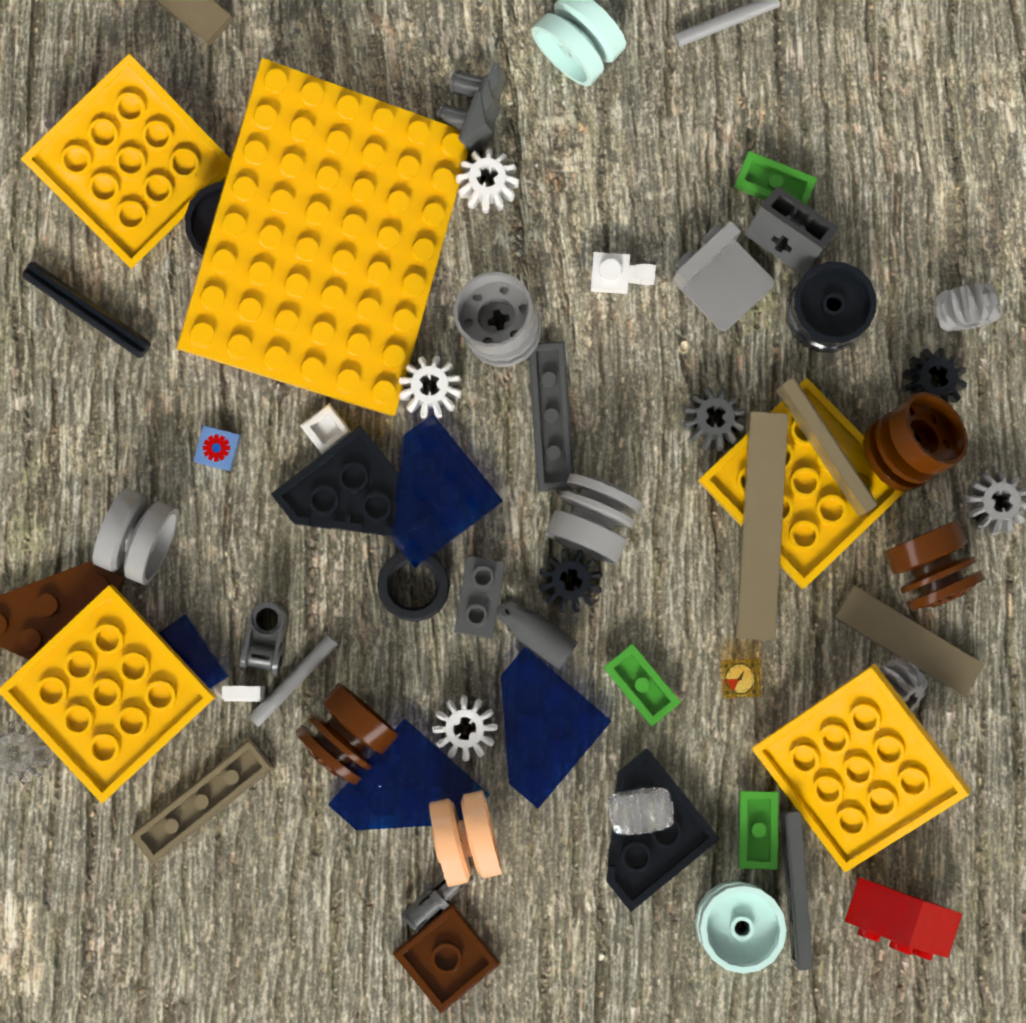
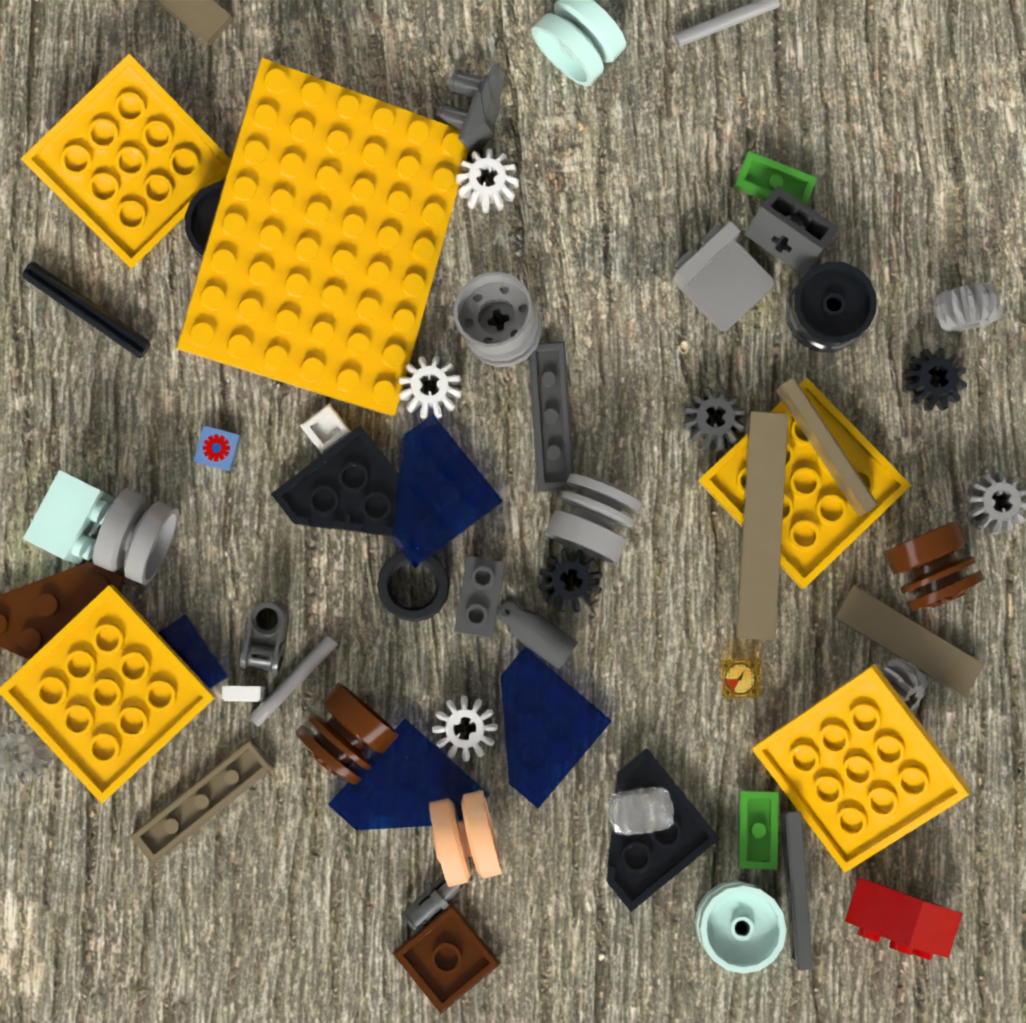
white plate [591,252,656,294] -> none
bright green plate [603,643,681,727] -> none
reddish brown wheel [863,392,968,492] -> none
none -> light aqua brick [23,470,116,565]

